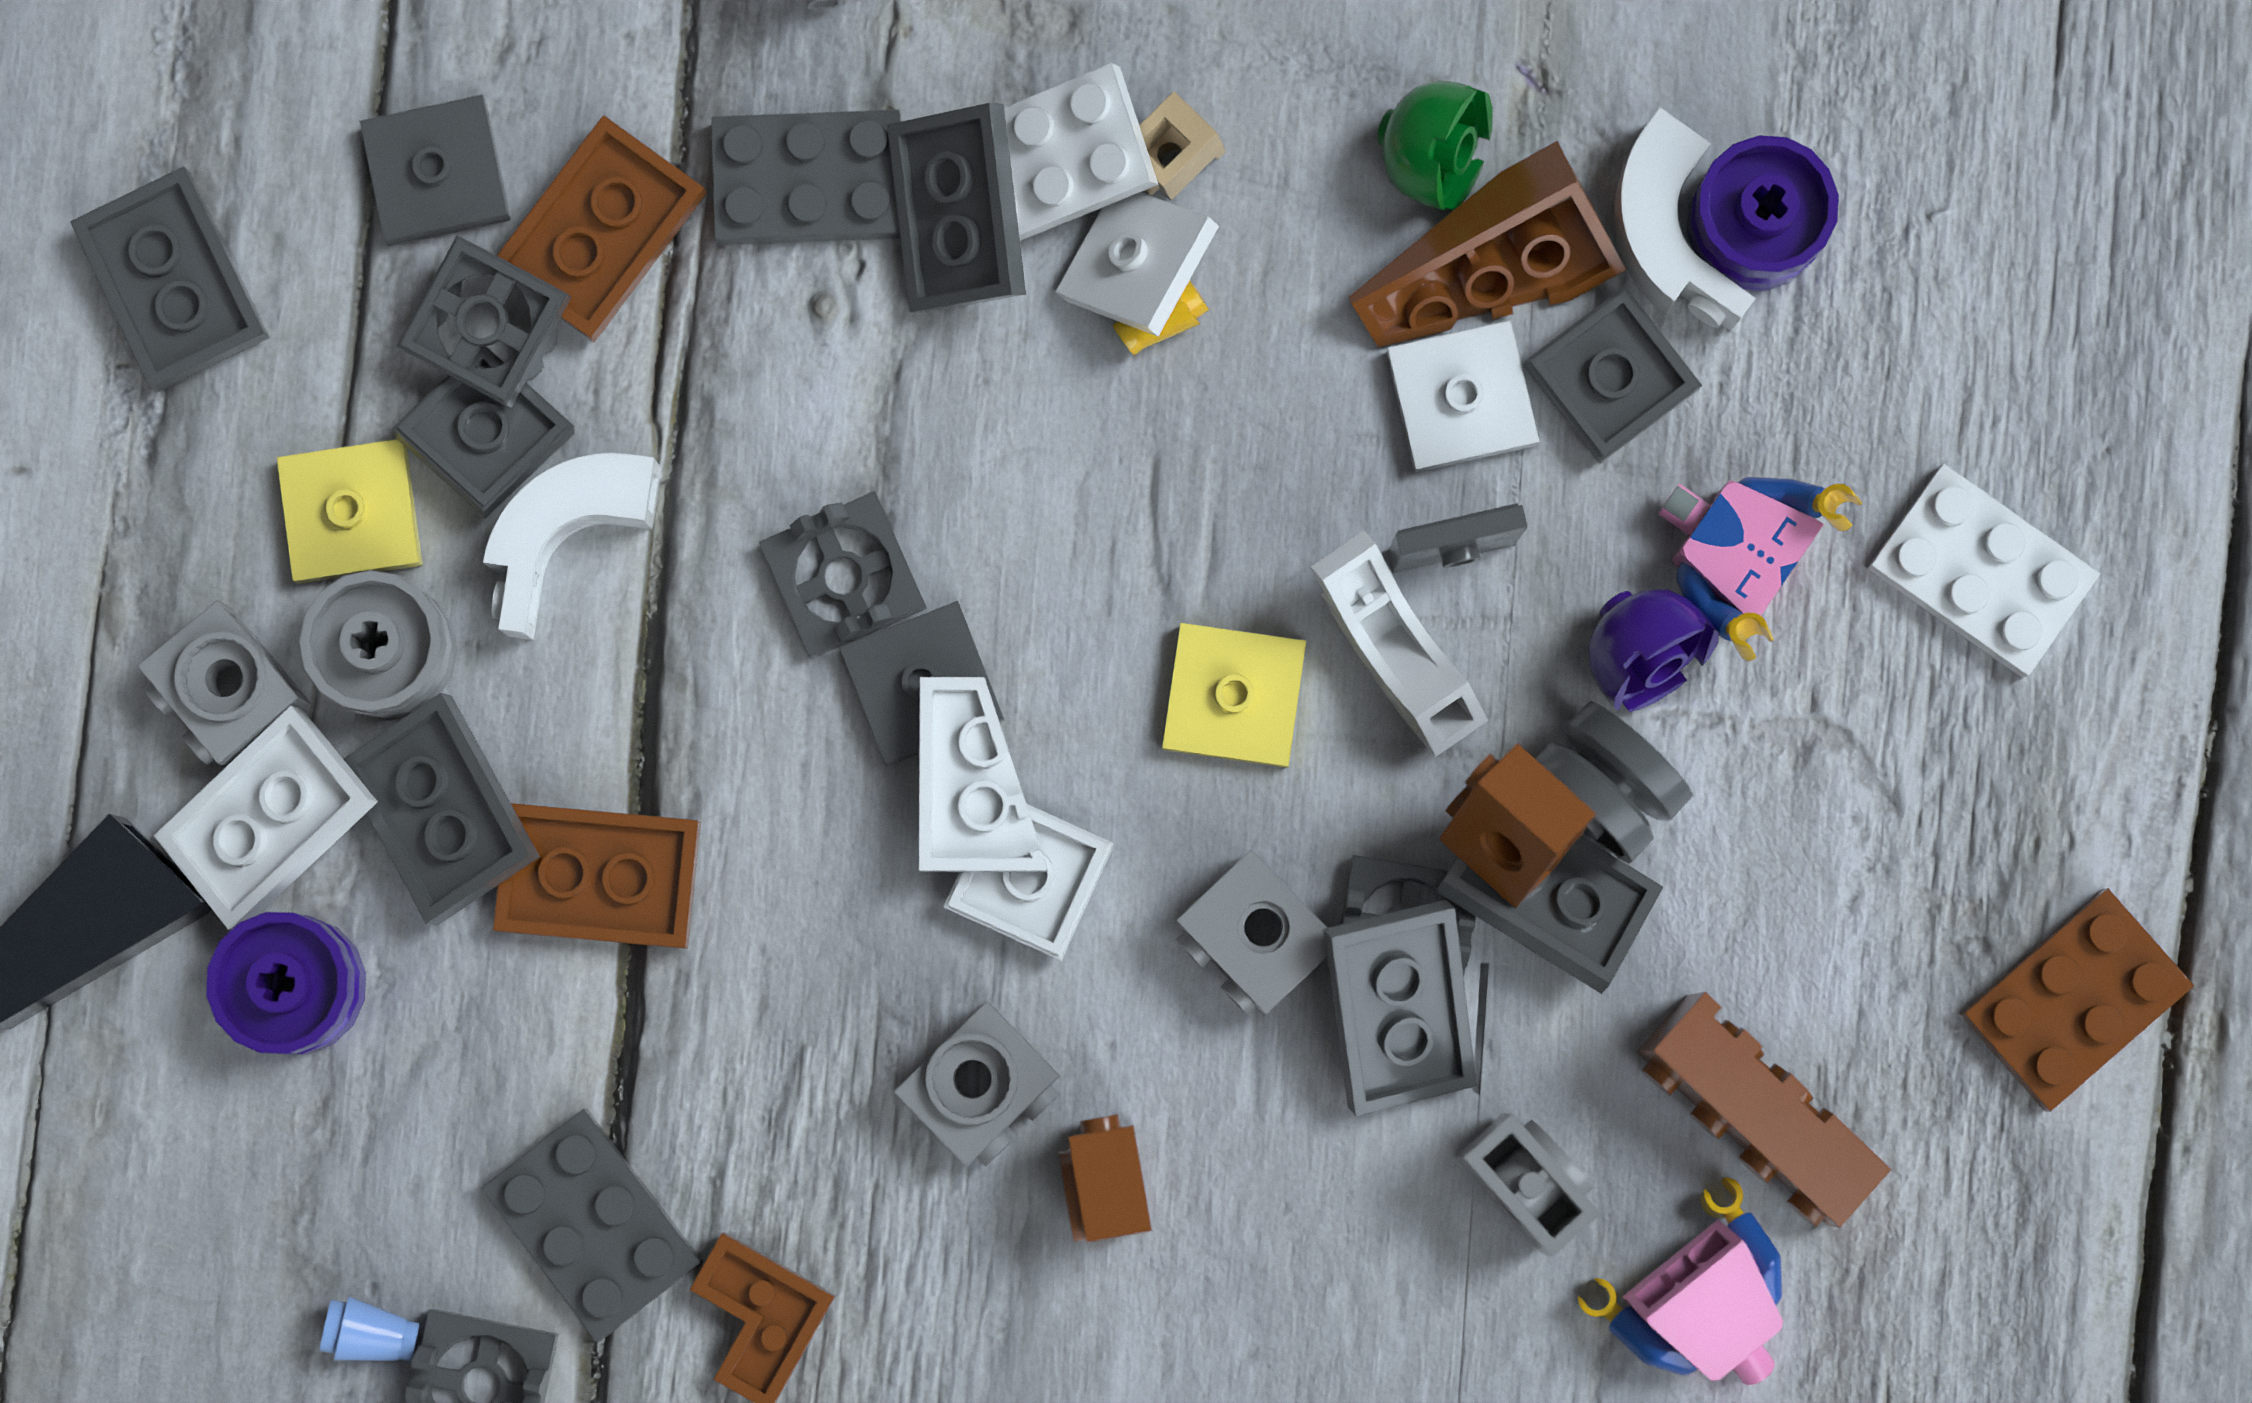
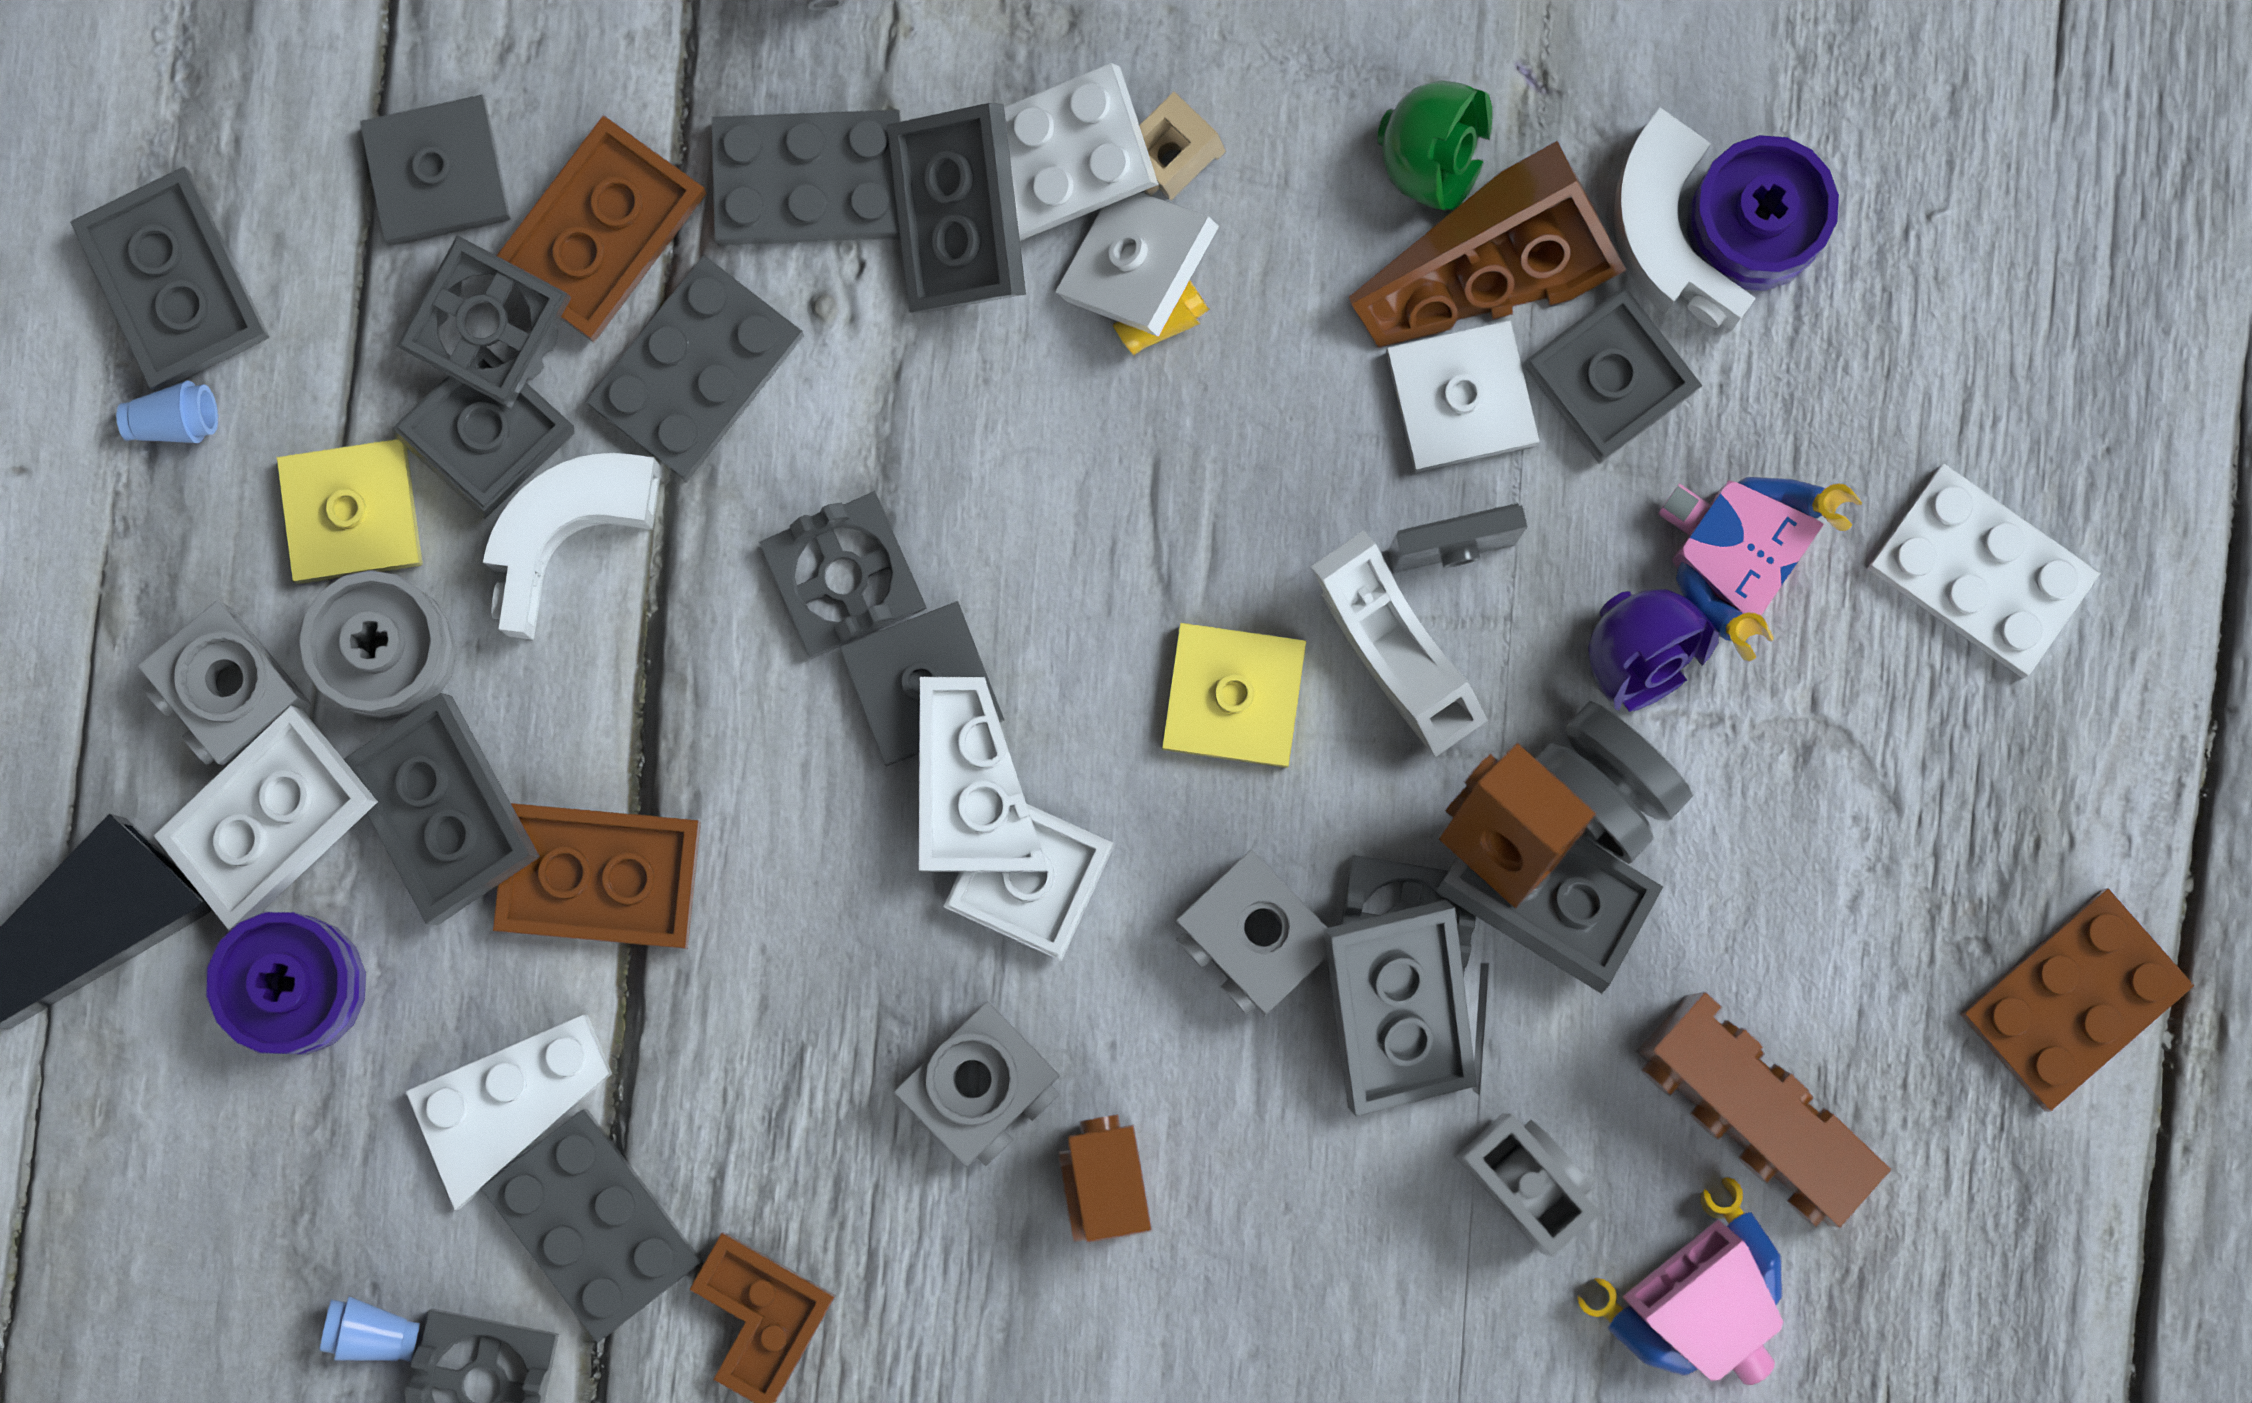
none -> light blue cone [116,380,218,443]
none -> white wing [406,1014,612,1210]
none -> dark grey plate [585,255,804,482]

